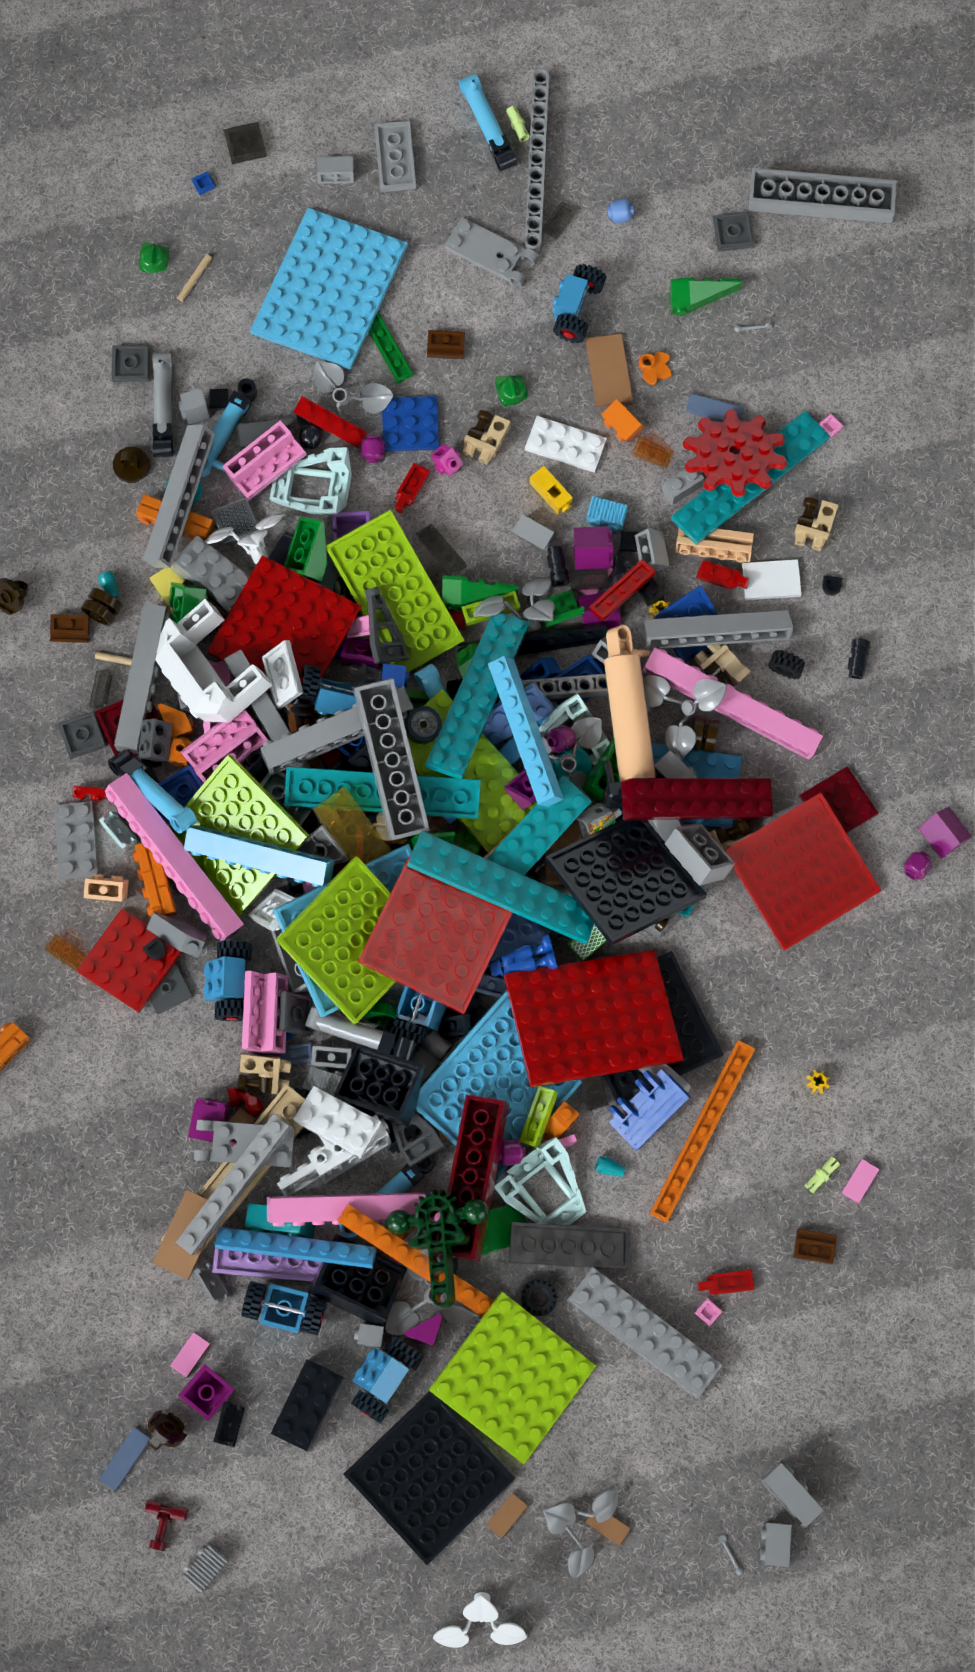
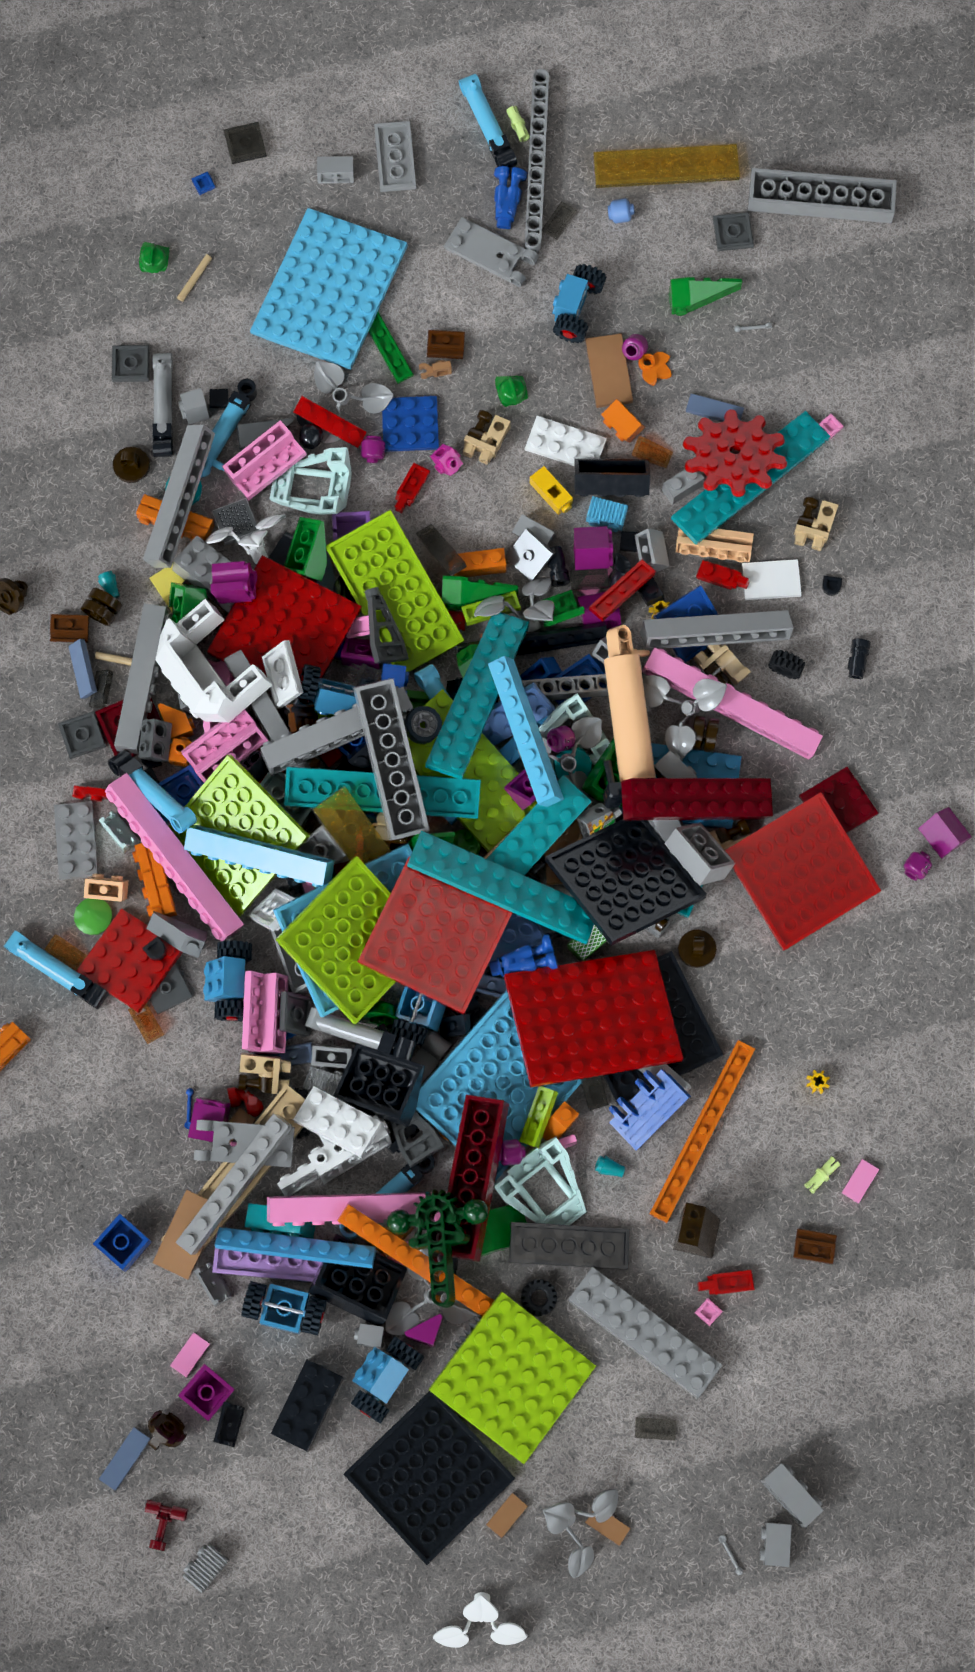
none -> medium azure piece [3,931,109,1010]
none -> sand blue tile [68,639,97,699]
none -> bright green dish [74,898,112,935]
none -> blue brick [93,1214,152,1272]
none -> clear orange slope [128,1003,165,1044]
none -> blue hinge [184,1088,194,1129]
none -> magenta piece [210,561,257,604]
none -> medium nougat plate [419,360,452,379]
none -> orange brick [448,548,506,577]
none -> blue piece [494,166,527,229]
none -> plate [505,528,555,581]
none -> black piece [574,458,650,497]
none -> clear yellow plate [593,144,740,188]
none -> magenta head [622,334,648,360]
none -> clear smoke tile [635,1417,676,1441]
none -> dark brown slope [673,1202,720,1259]
none -> dark brown tile [678,929,717,968]

